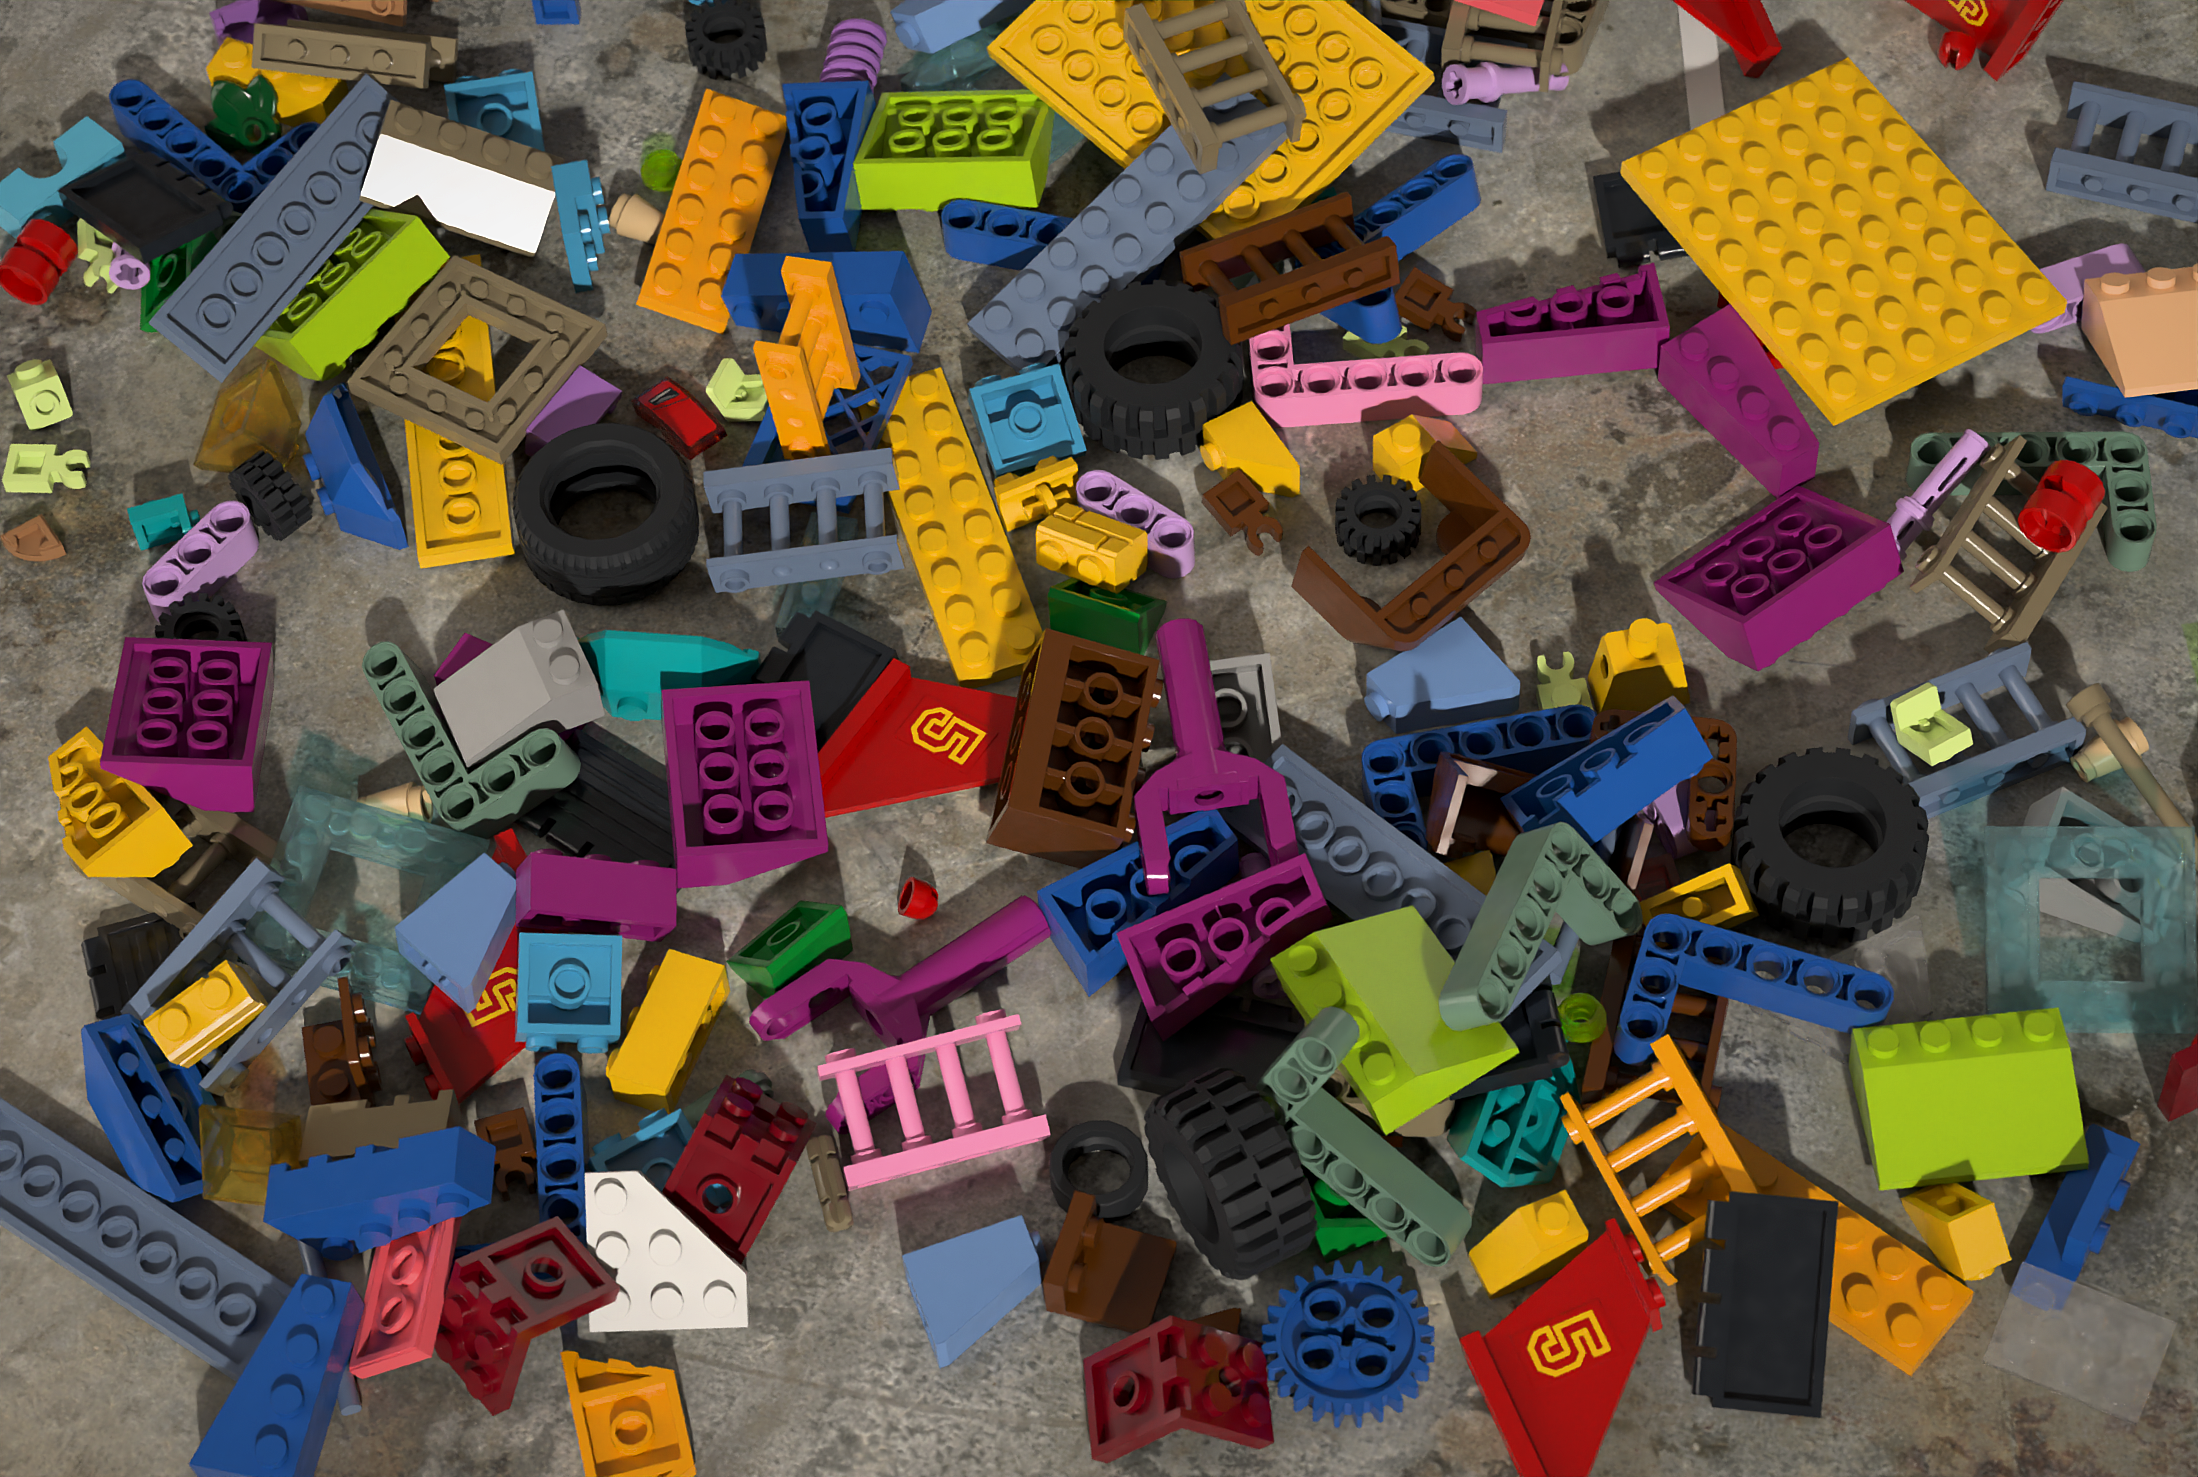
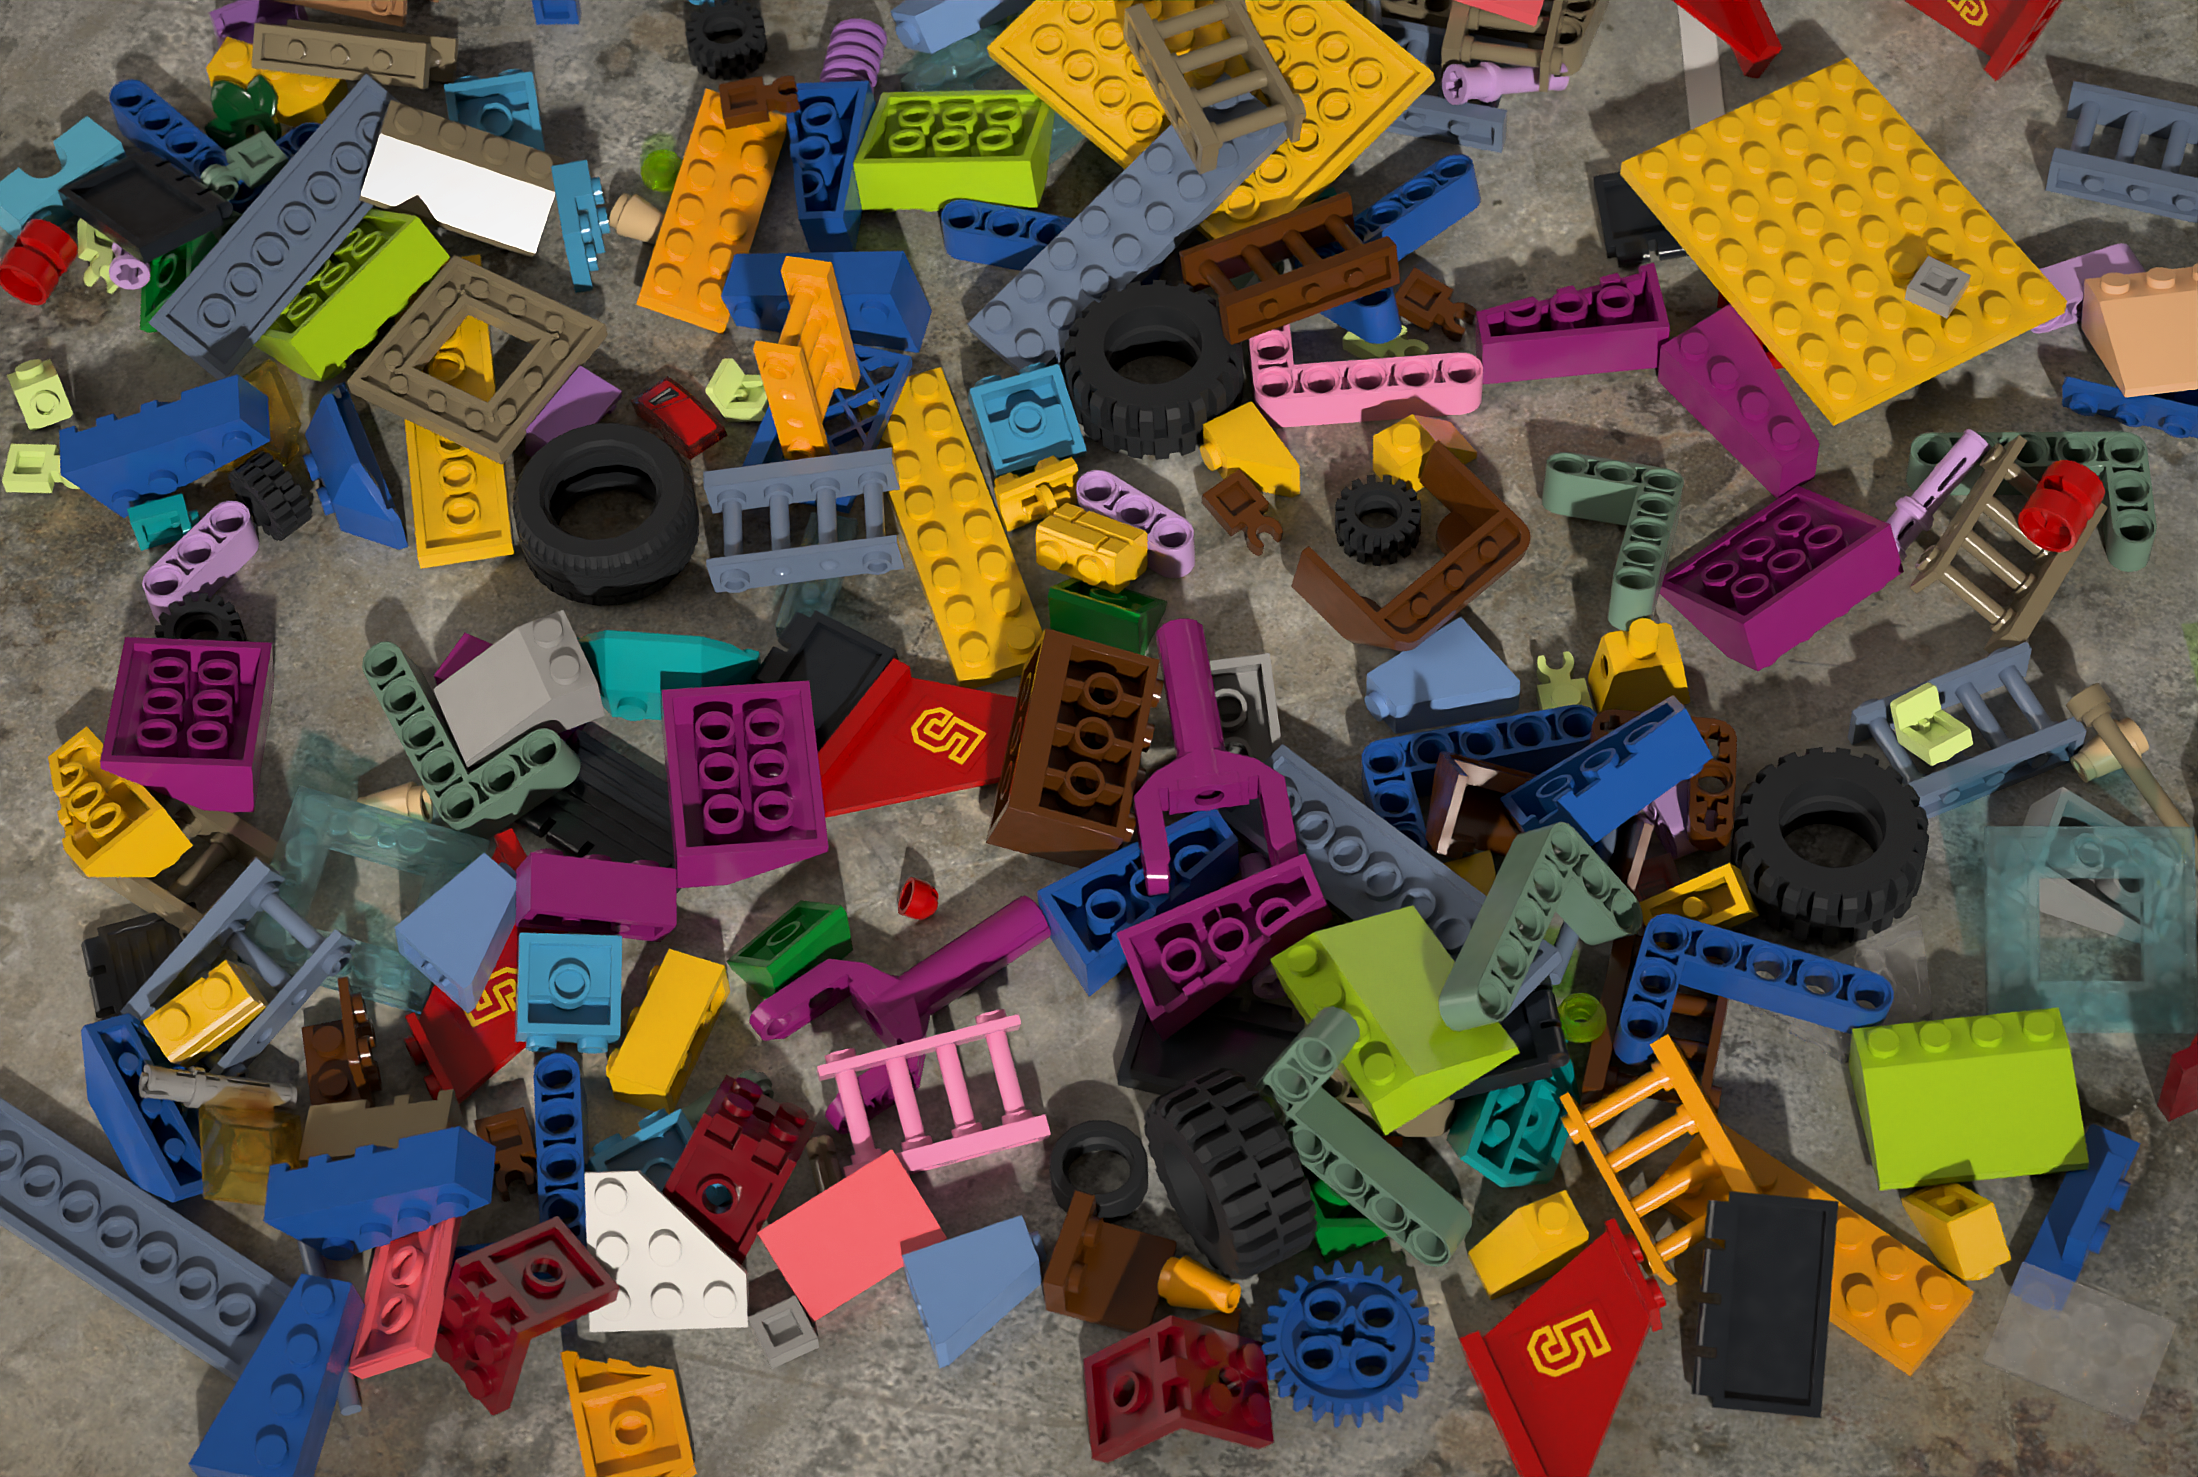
medium nougat tile [0,514,66,561] -> none
red hinge [1938,31,1977,70] -> none
none -> blue wedge [59,374,271,518]
none -> light grey pin [139,1064,297,1116]
none -> sand green plate [200,131,289,201]
none -> reddish brown plate [718,75,800,130]
none -> light grey plate [747,1295,819,1369]
none -> coral tile [757,1149,947,1323]
none -> light orange cone [1158,1255,1241,1314]
none -> sand green beam [1542,452,1684,631]
none -> light grey plate [1904,256,1971,318]

